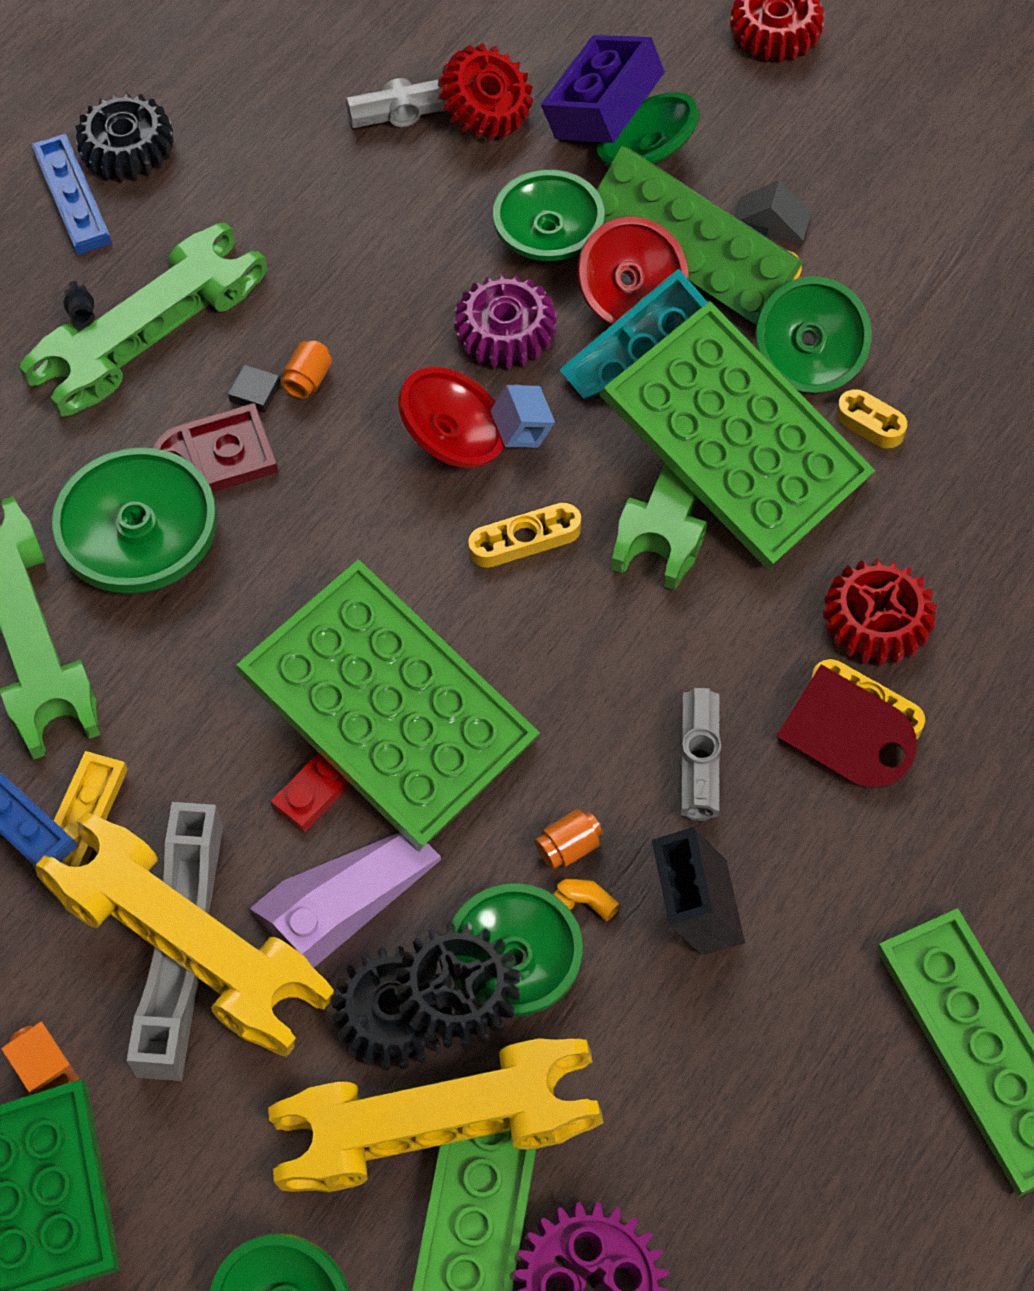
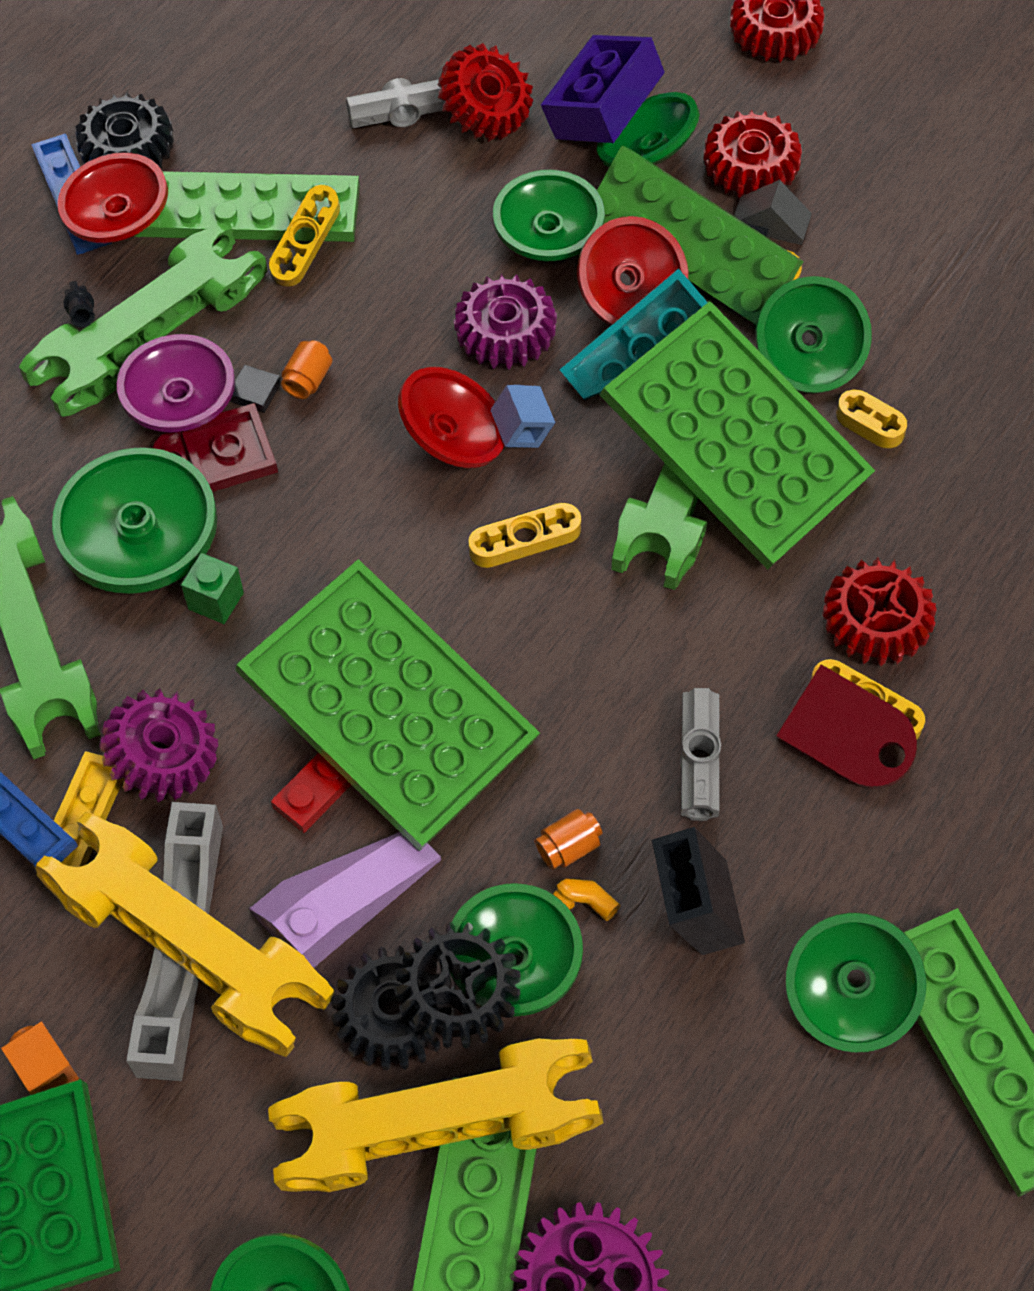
none -> red dish [58,153,168,243]
none -> magenta gear [99,688,218,803]
none -> magenta dish [117,334,235,432]
none -> bright green plate [135,171,360,242]
none -> green brick [181,553,244,624]
none -> yellow beam [269,185,340,287]
none -> red gear [703,109,802,198]
none -> green dish [786,912,926,1052]

